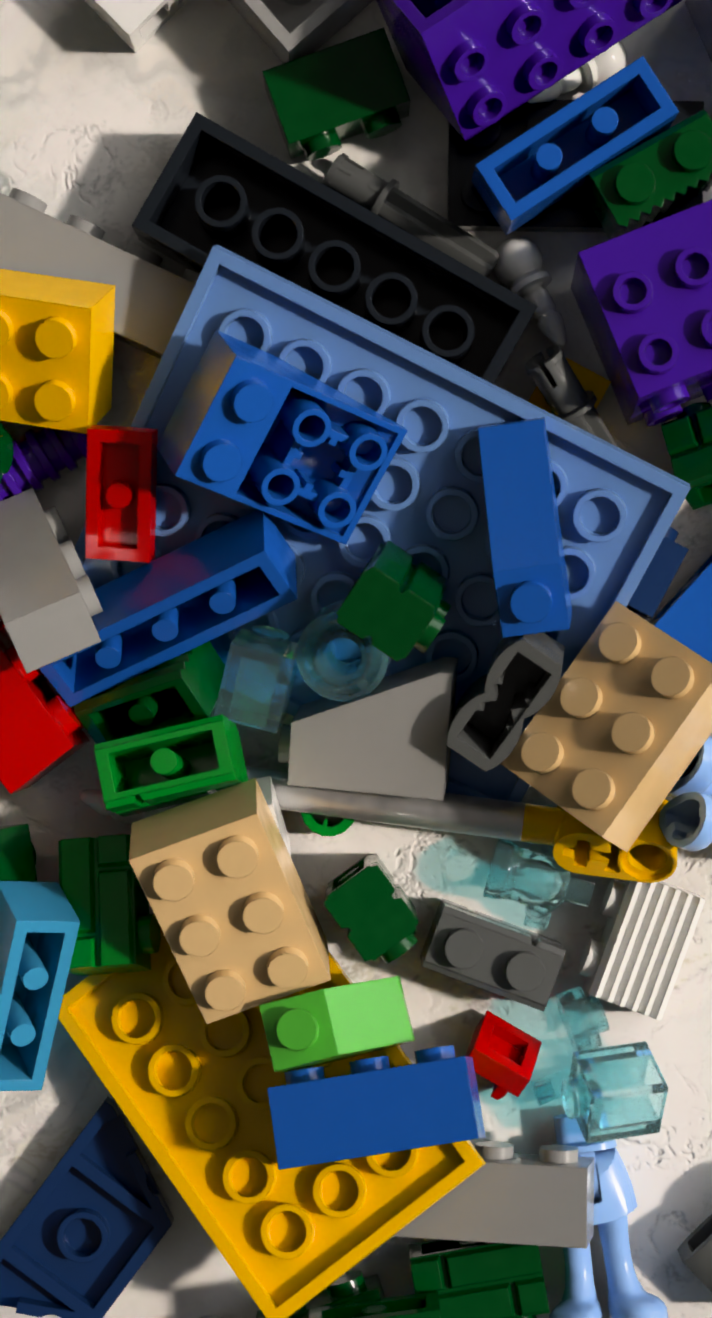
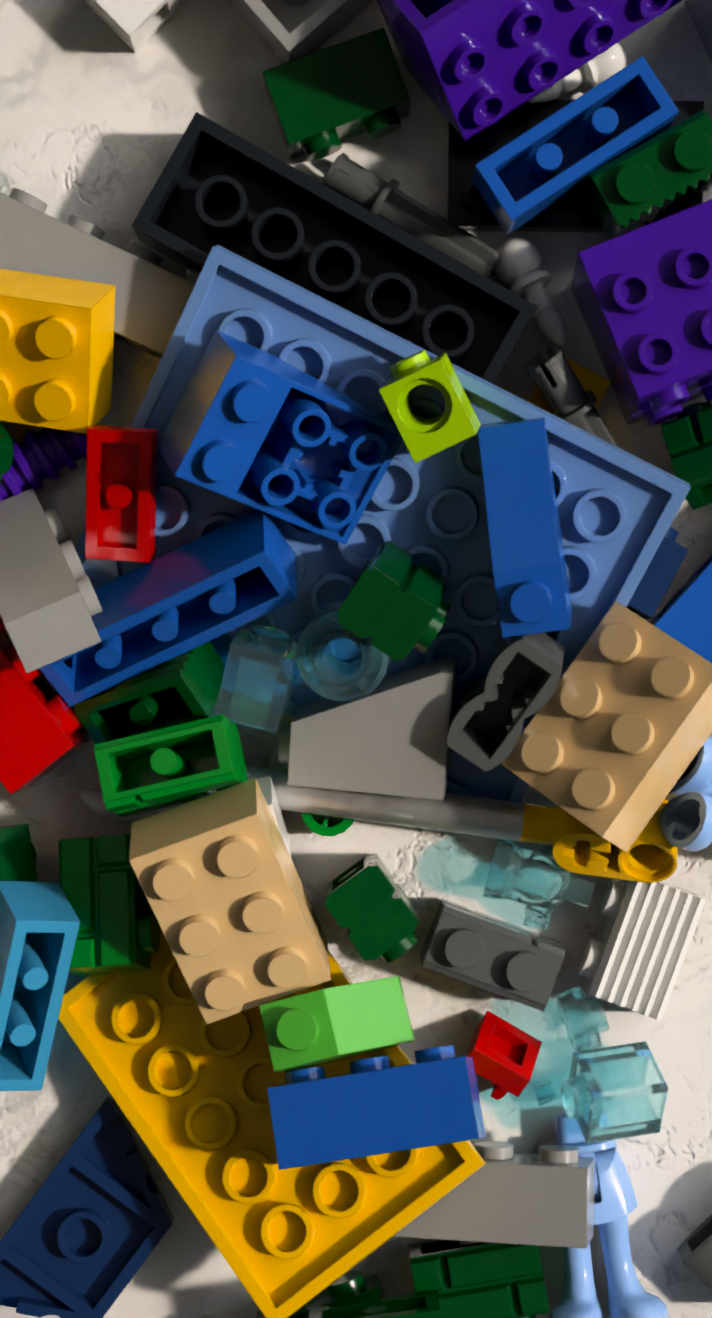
none -> lime brick [379,350,481,463]

